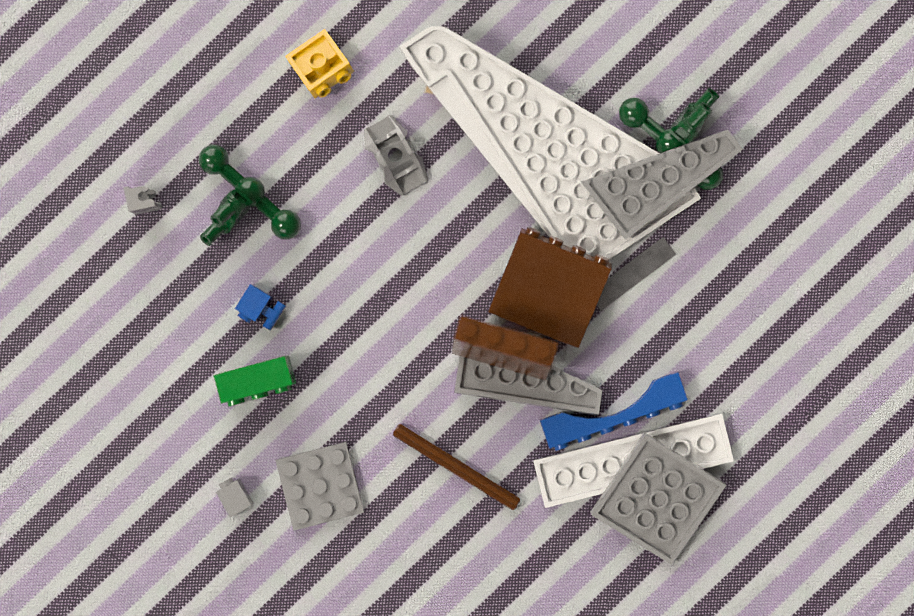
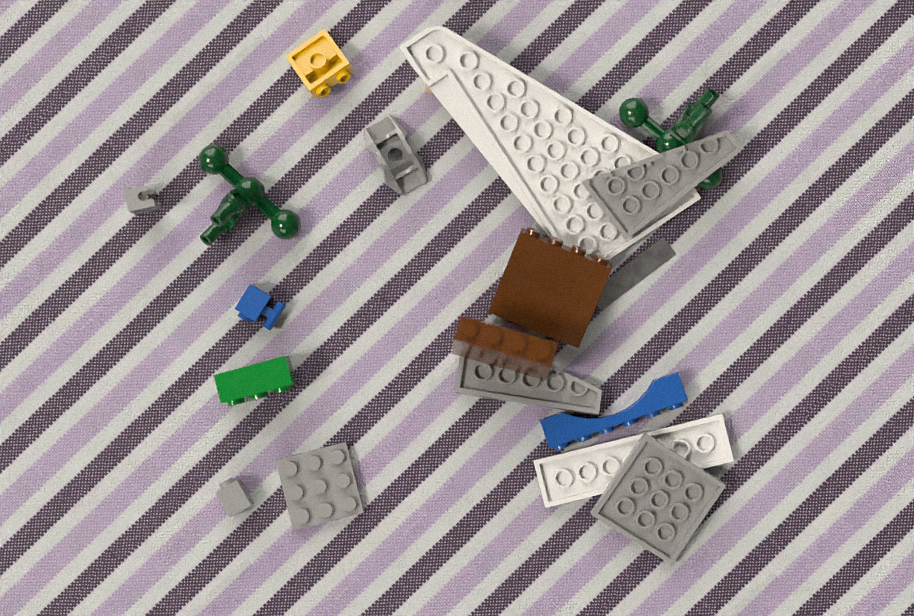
reddish brown axle [393,424,520,510] -> none

